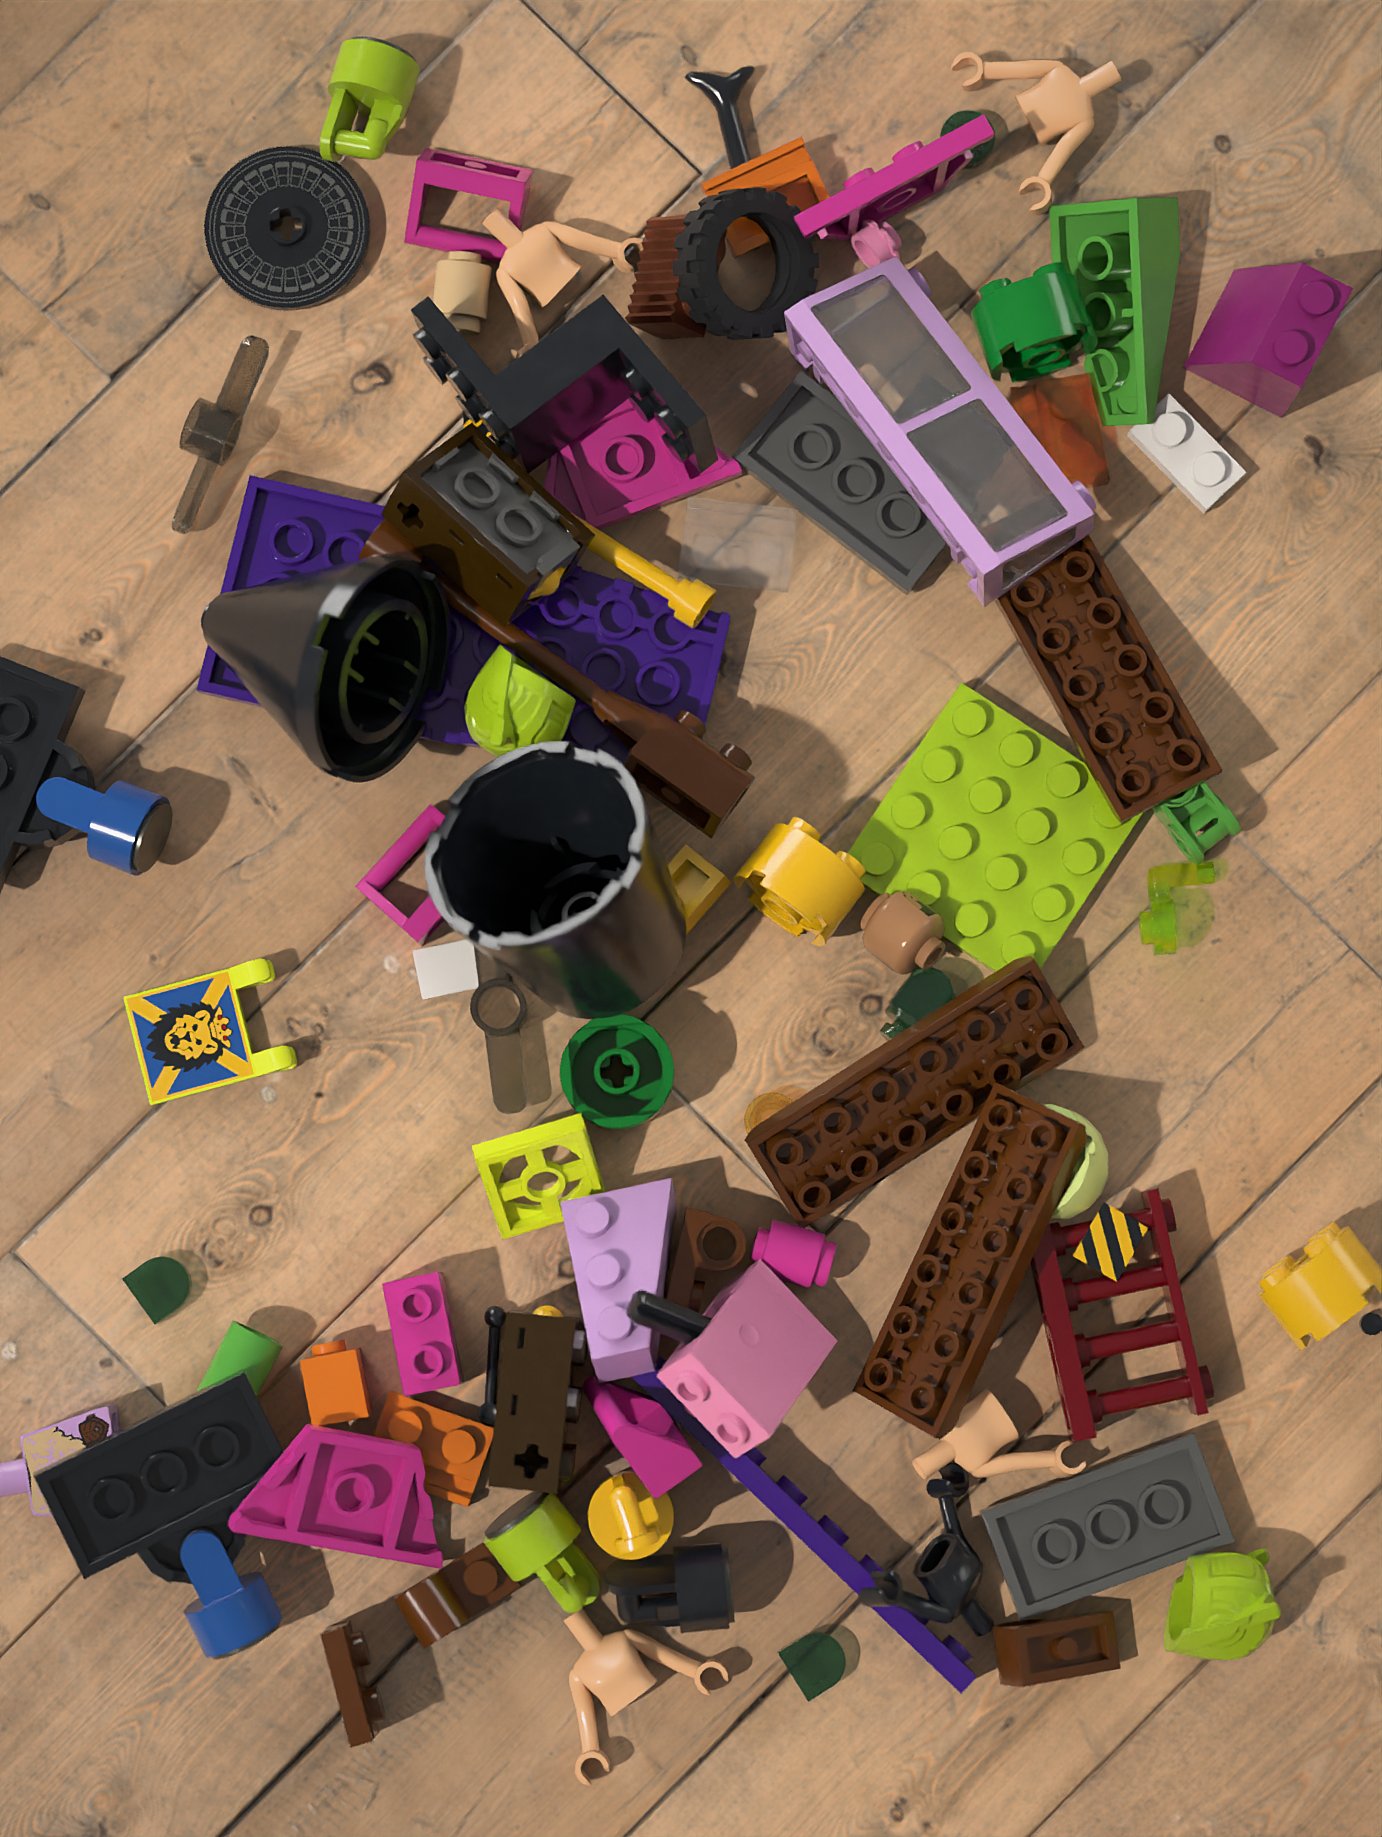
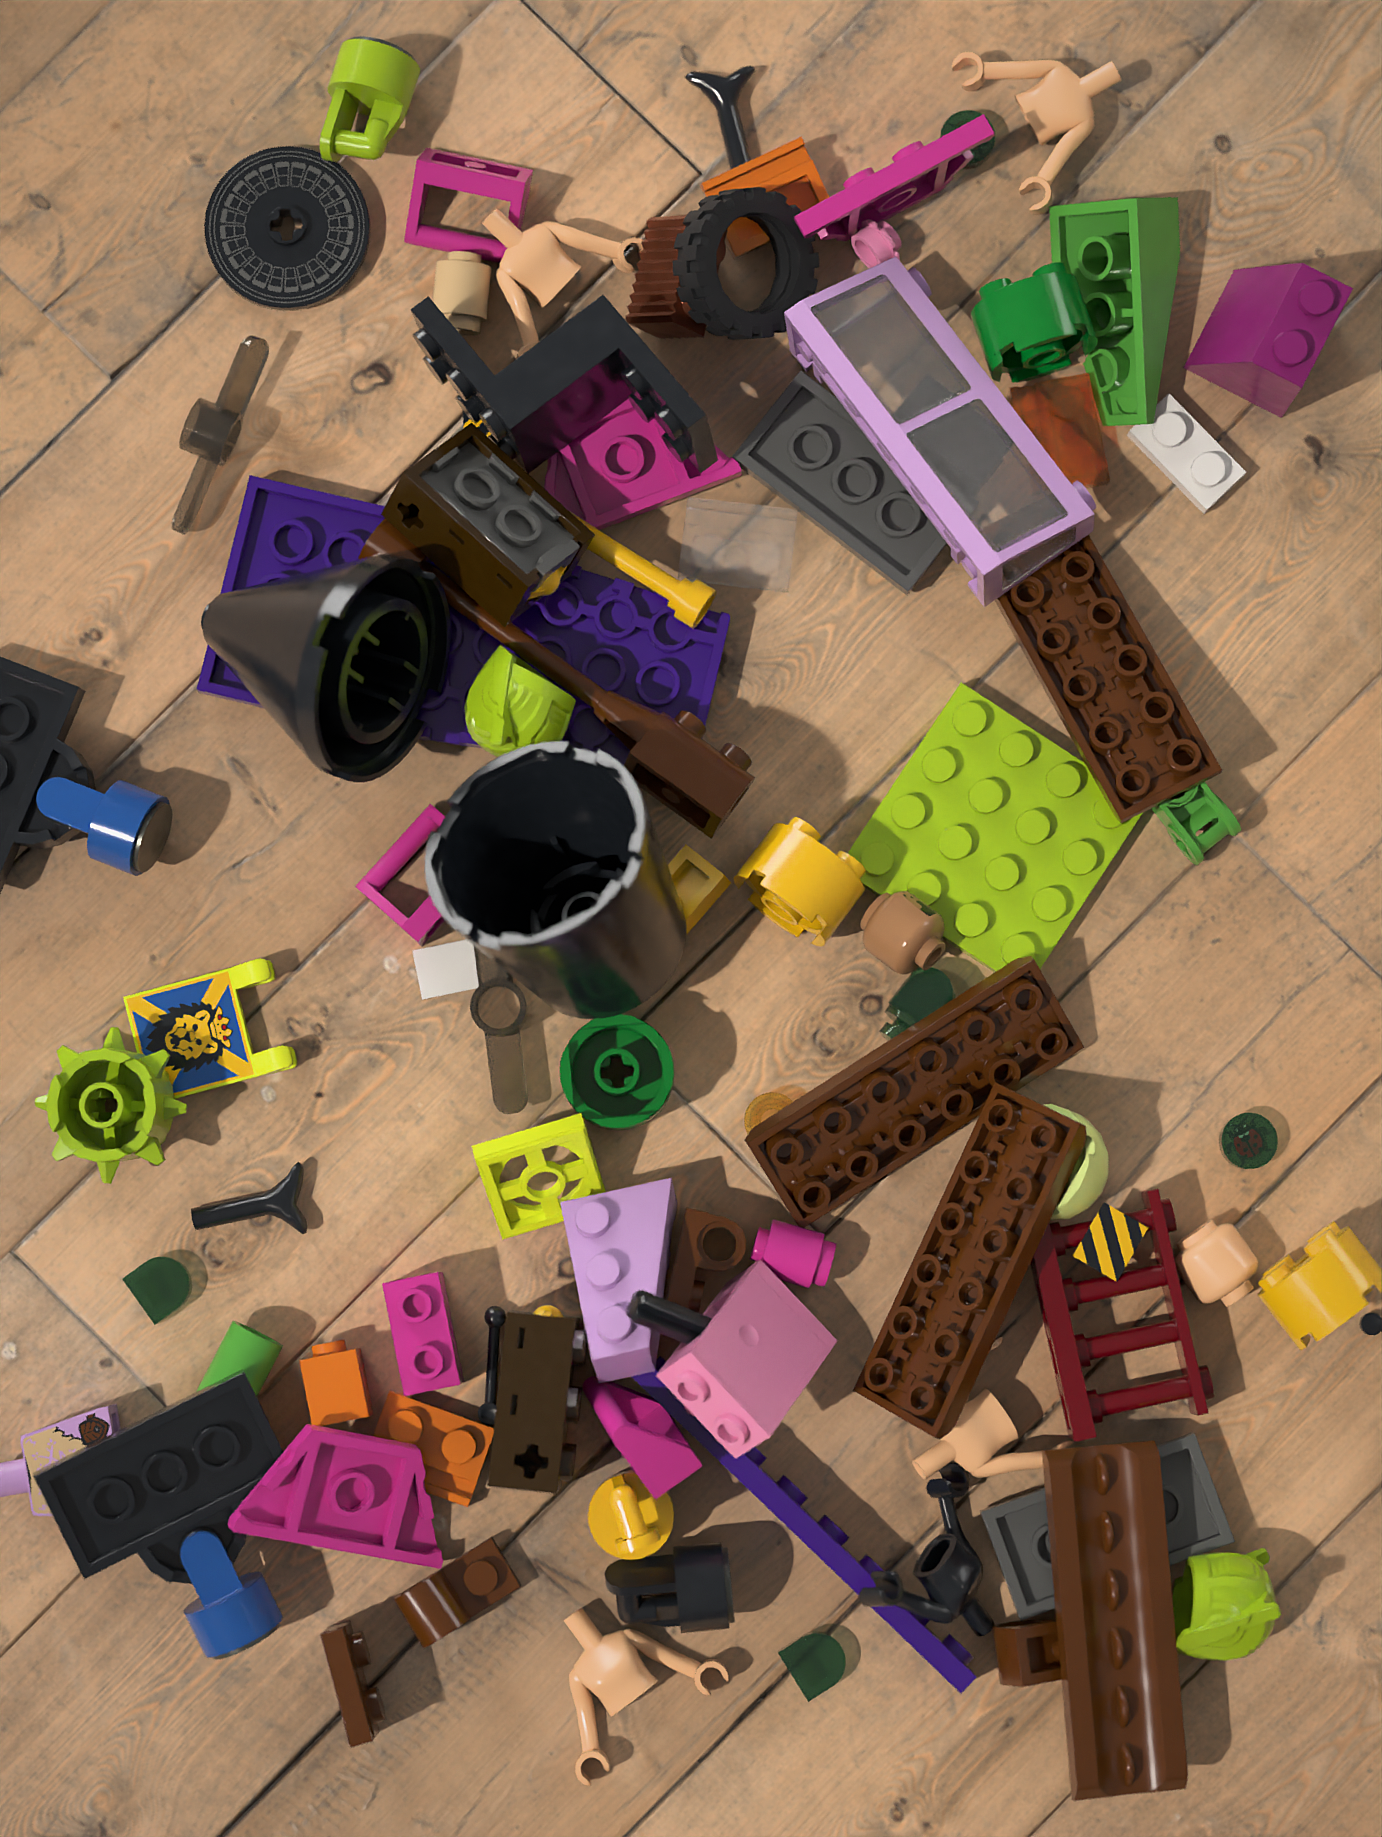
lime piece [483,1491,601,1613] -> none
clear neon green plate [1139,862,1215,955] -> none
none -> lime brick [35,1027,187,1184]
none -> black piece [191,1162,307,1234]
none -> reddish brown plate [1042,1440,1188,1801]
none -> light nougat head [1175,1219,1259,1307]
none -> clear green tile [1219,1113,1278,1170]

